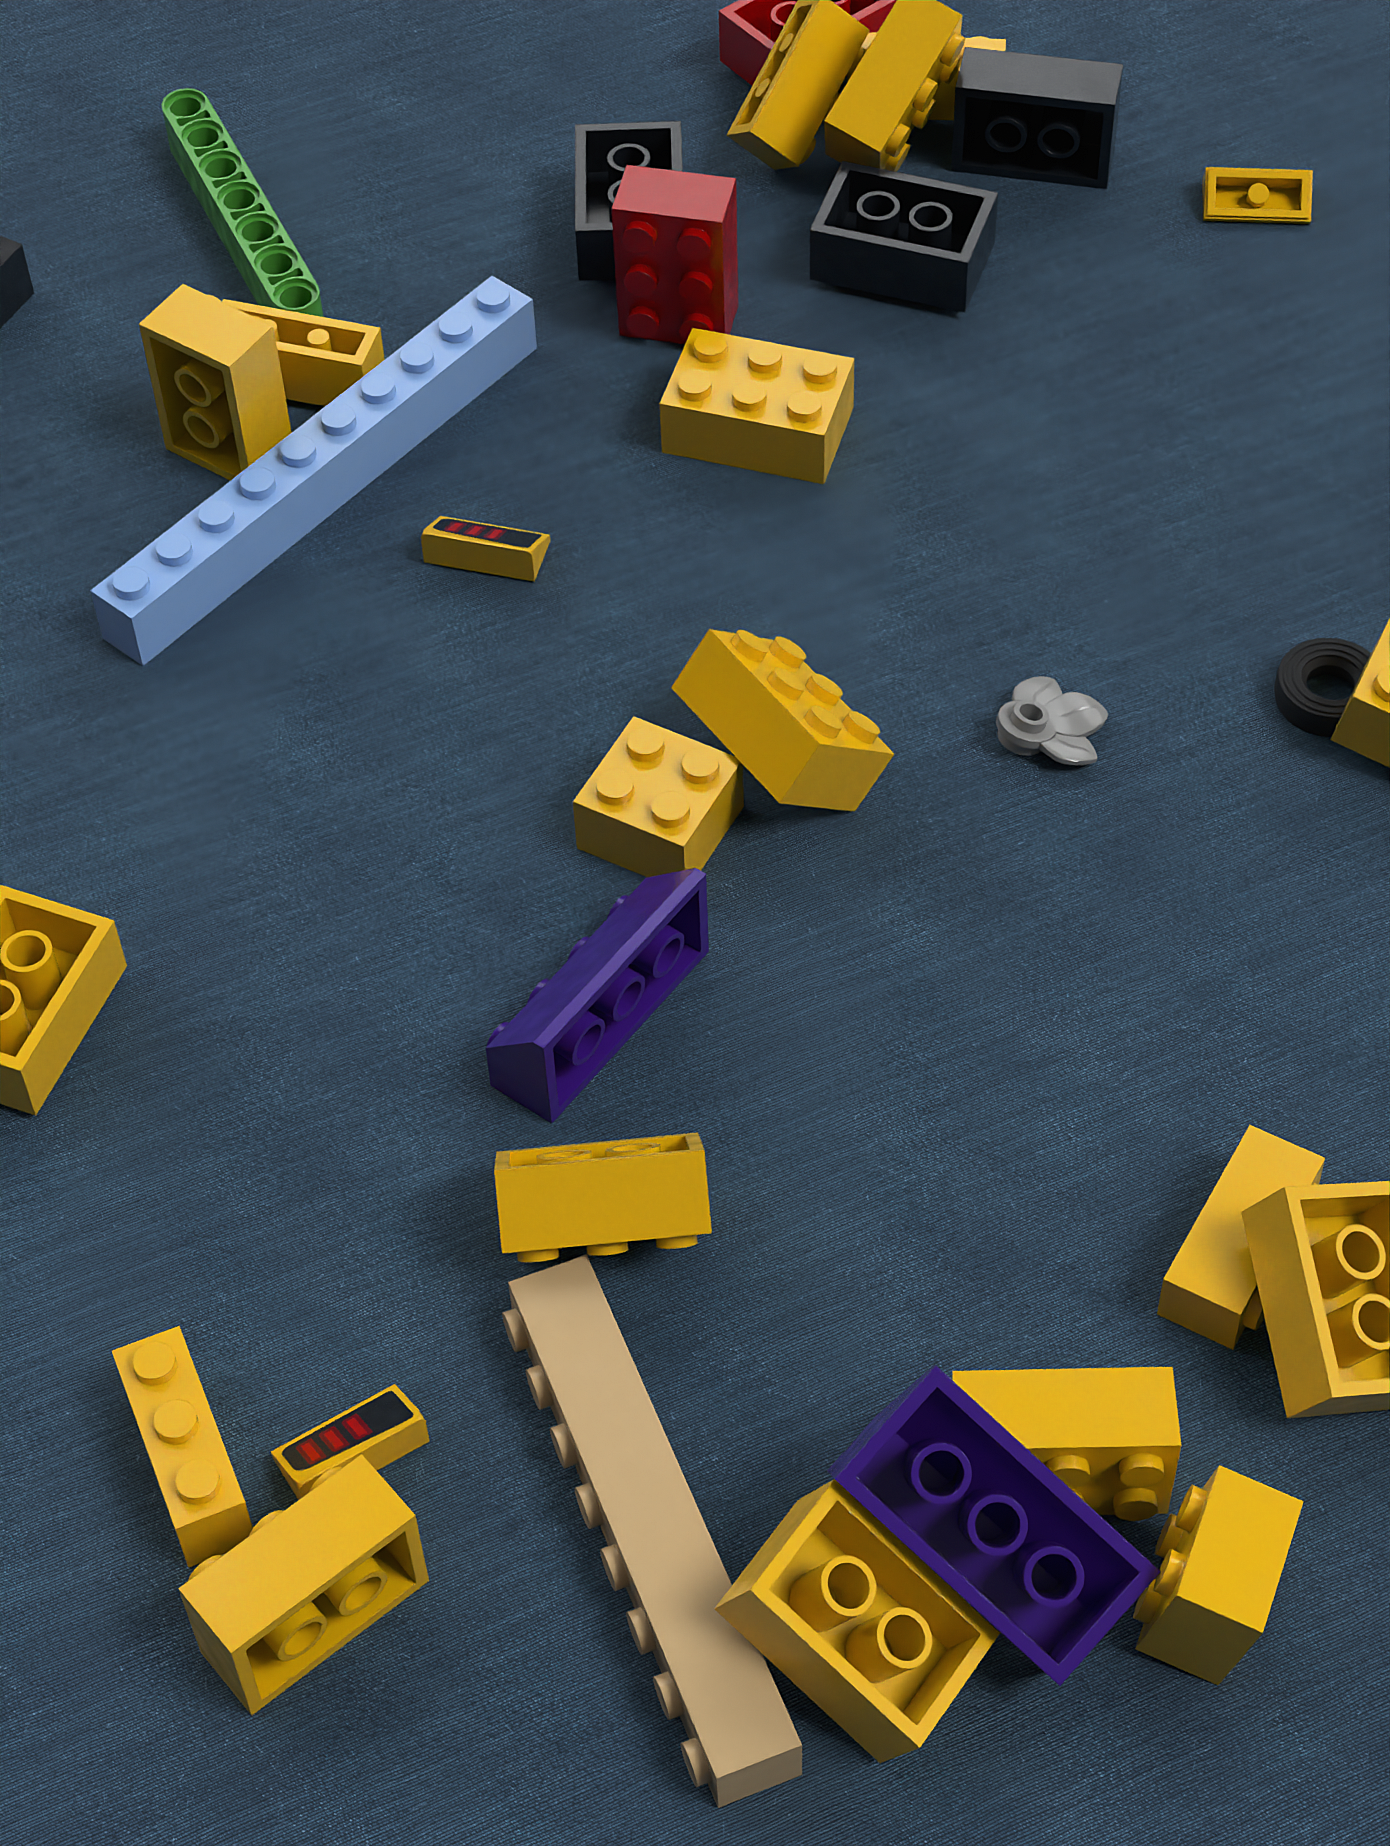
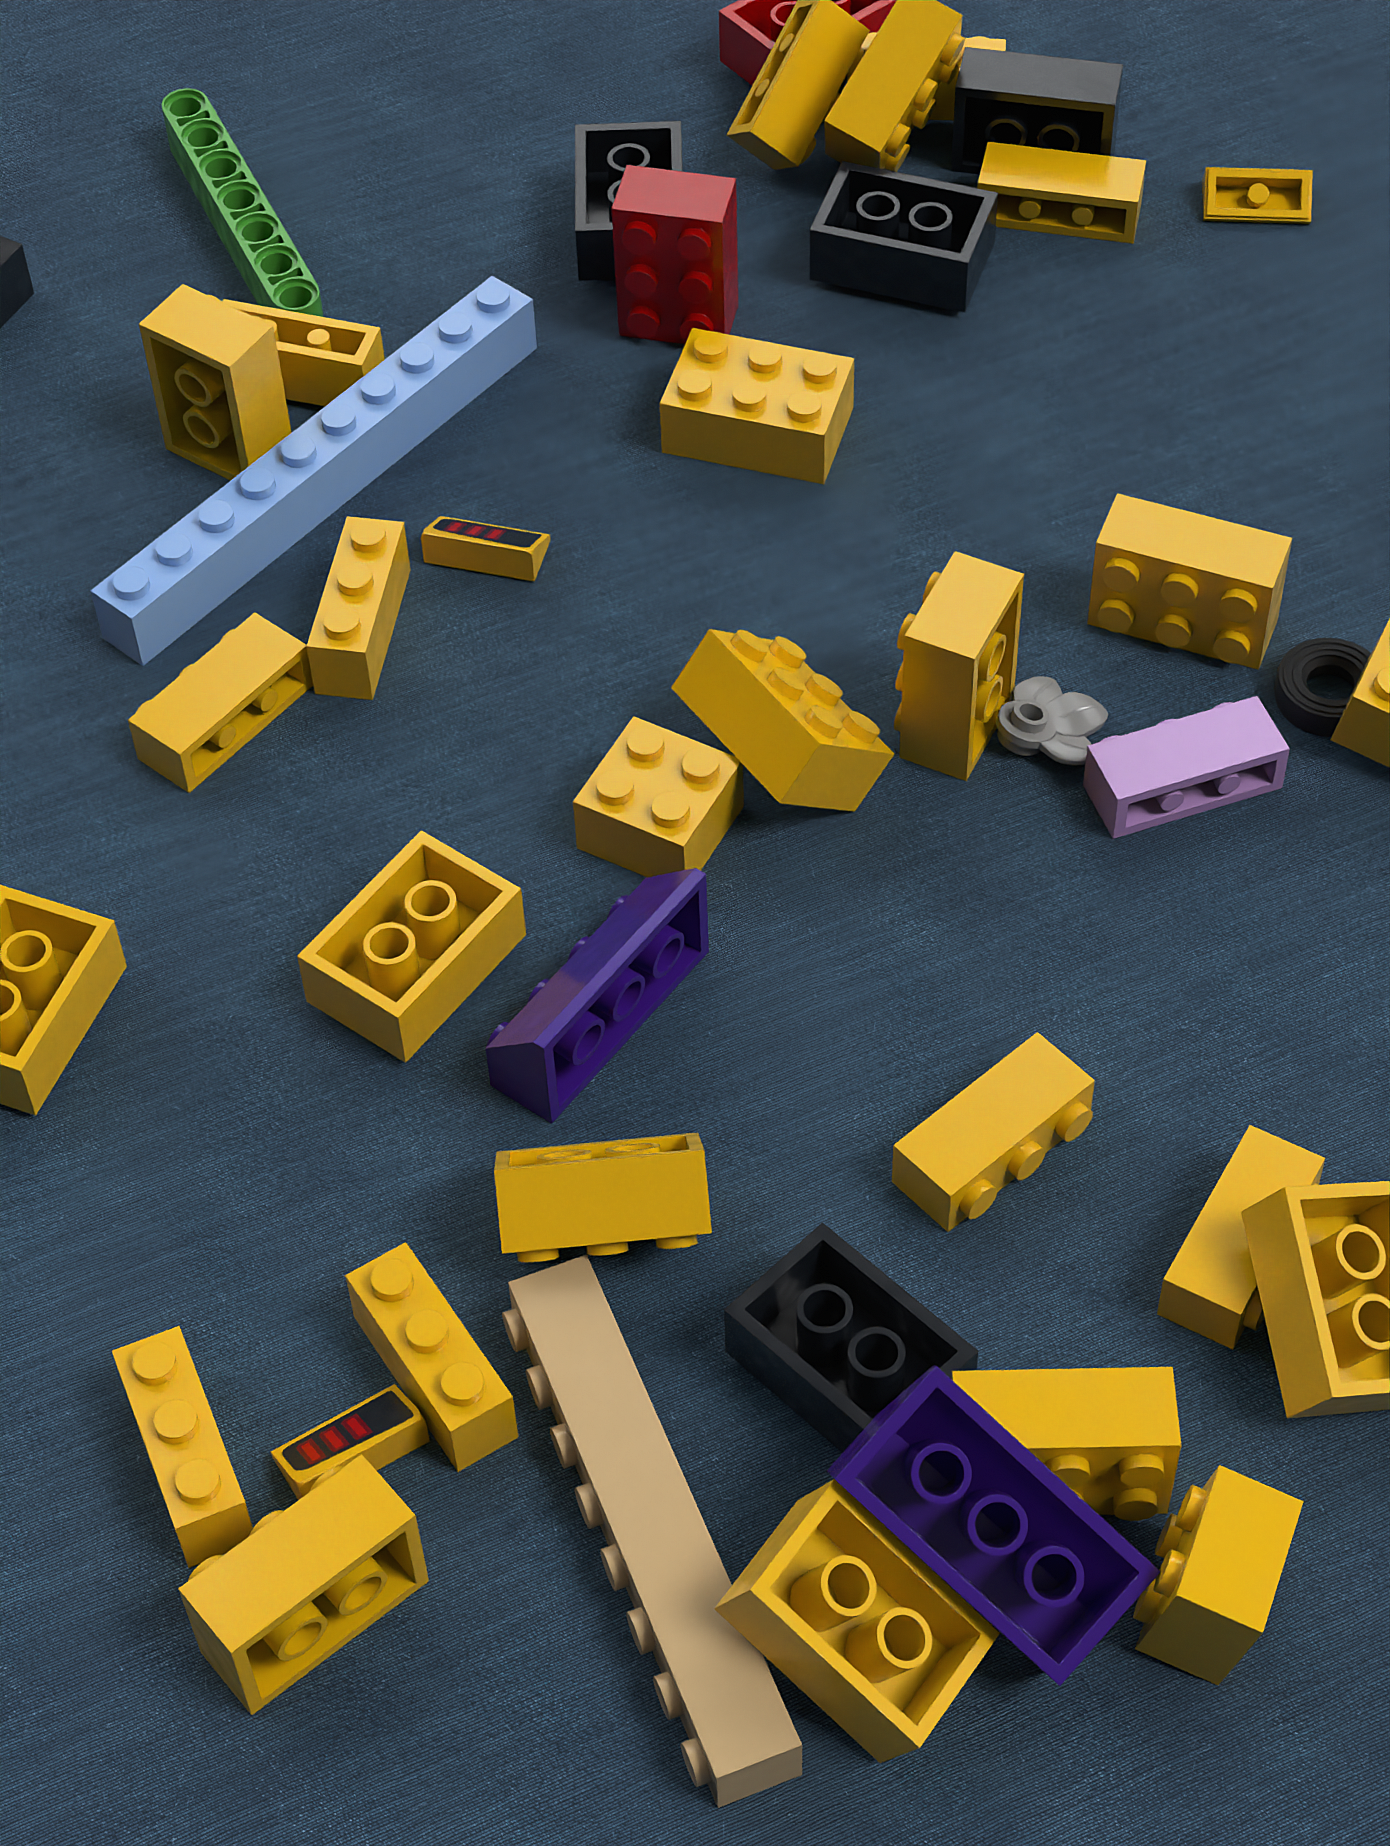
none -> yellow brick [128,612,313,793]
none -> yellow brick [297,830,526,1063]
none -> yellow brick [306,516,411,700]
none -> yellow brick [345,1242,519,1472]
none -> black brick [724,1222,979,1453]
none -> yellow brick [892,1032,1095,1232]
none -> yellow brick [894,551,1024,781]
none -> yellow brick [977,142,1146,244]
none -> lavender brick [1083,696,1290,839]
none -> yellow brick [1087,493,1292,670]

